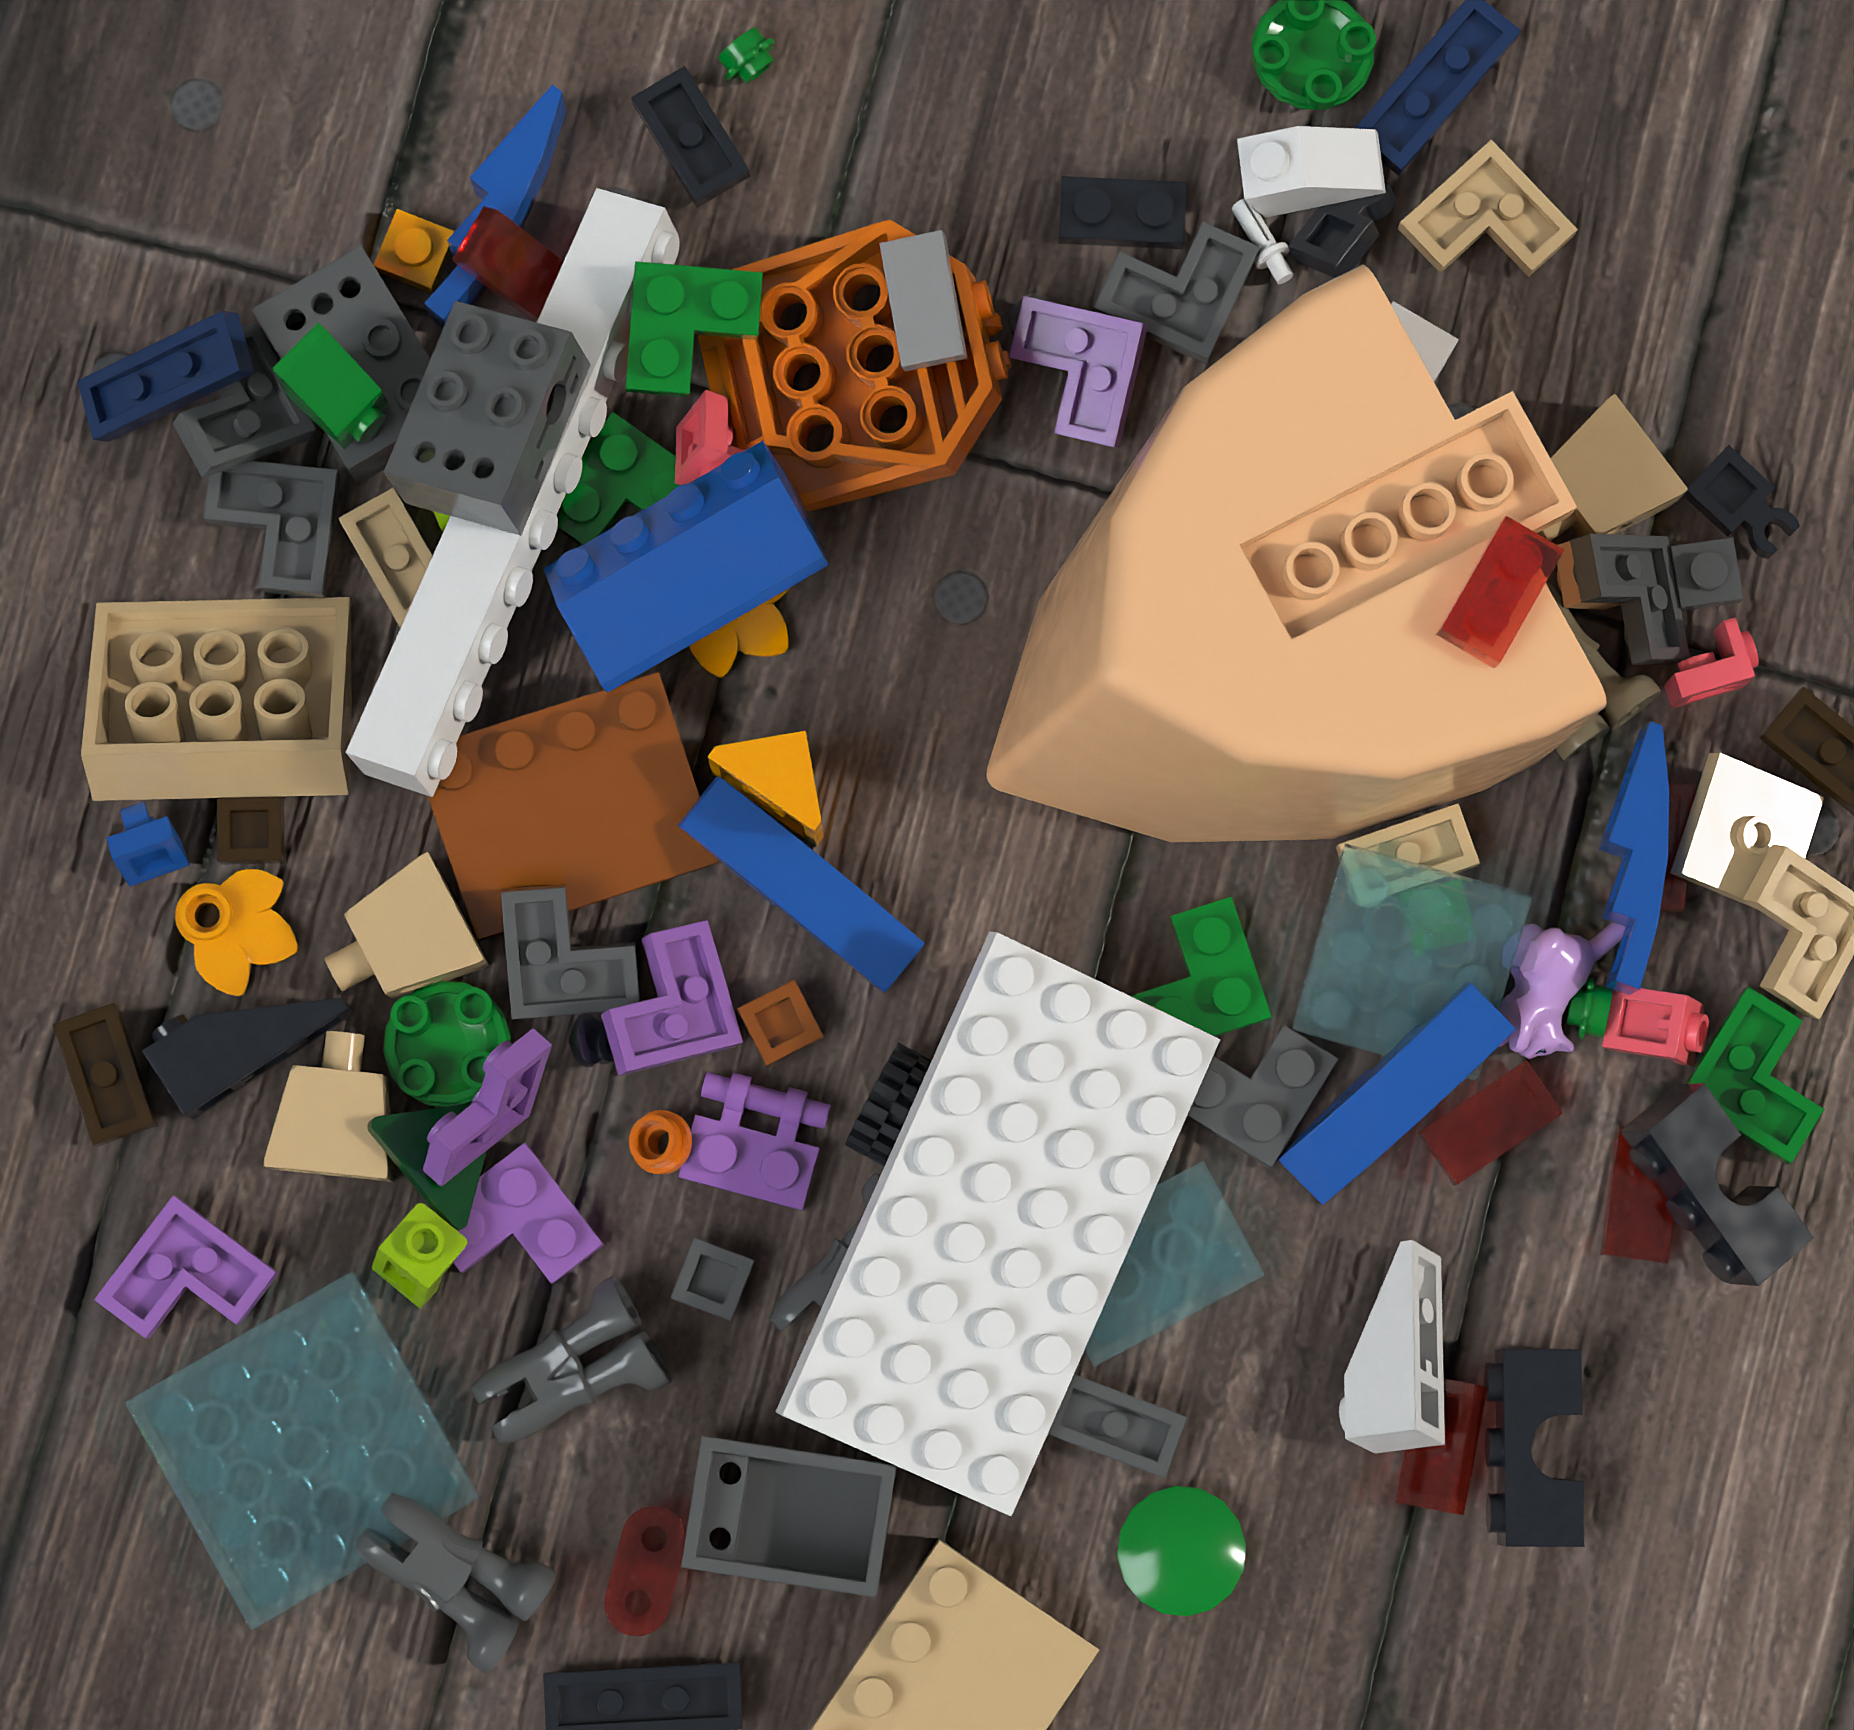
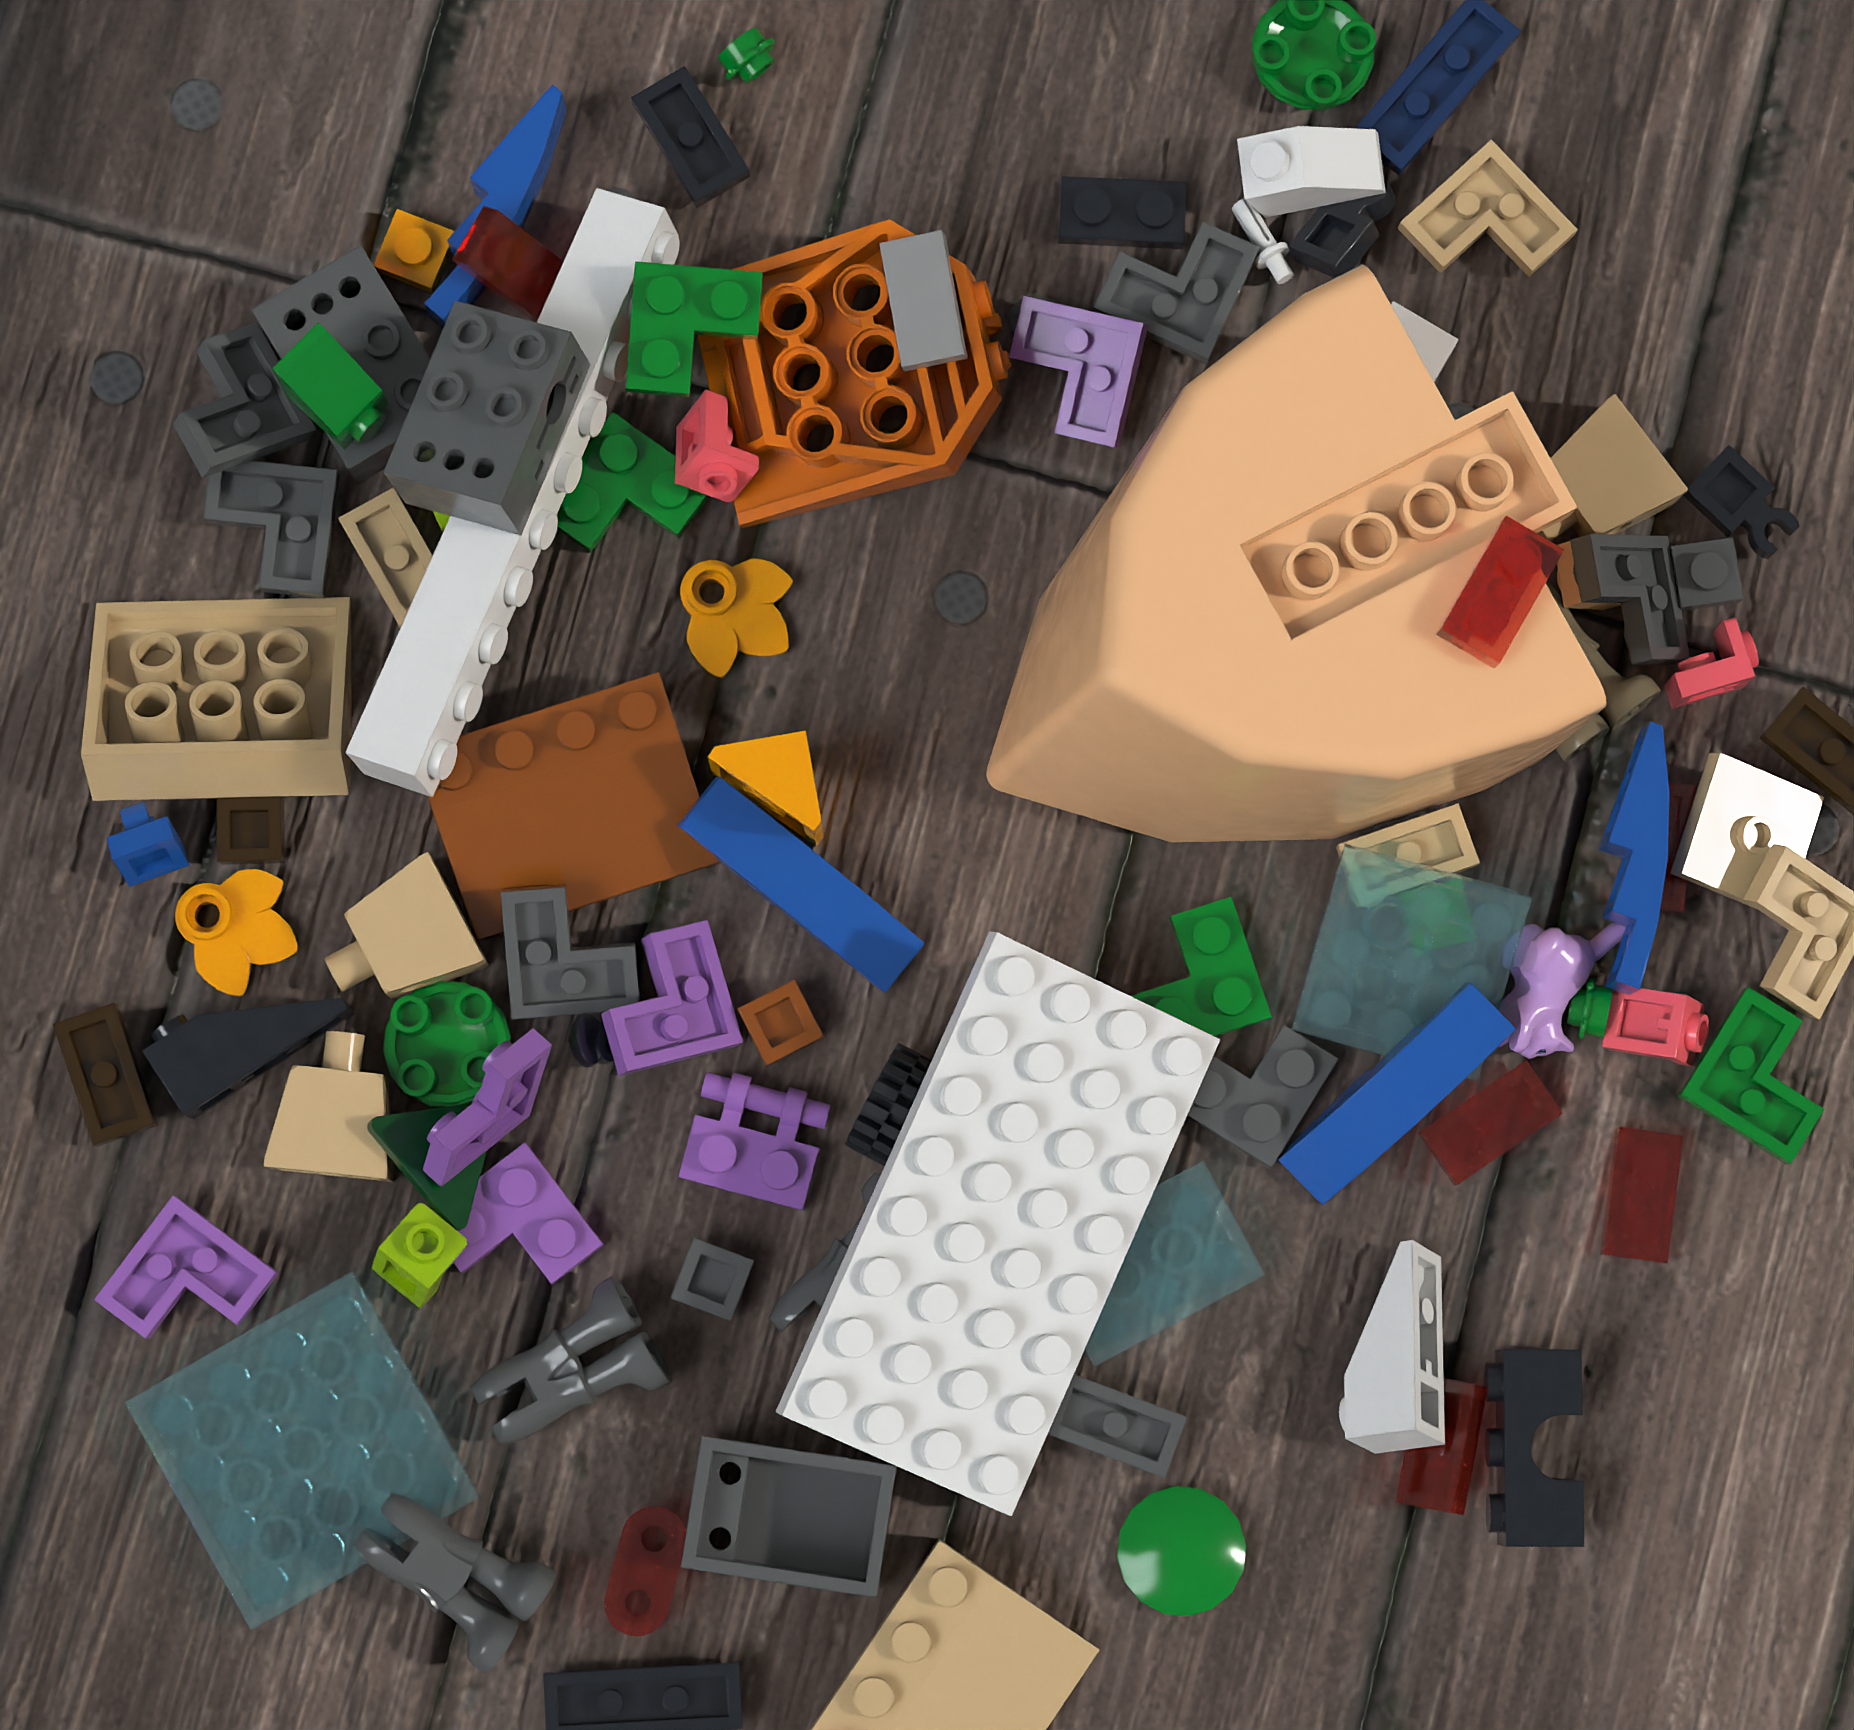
dark blue plate [77,311,255,442] -> none
blue slope [544,440,829,693] -> none
orange plate [629,1110,692,1175] -> none
black arch [1621,1083,1814,1286] -> none

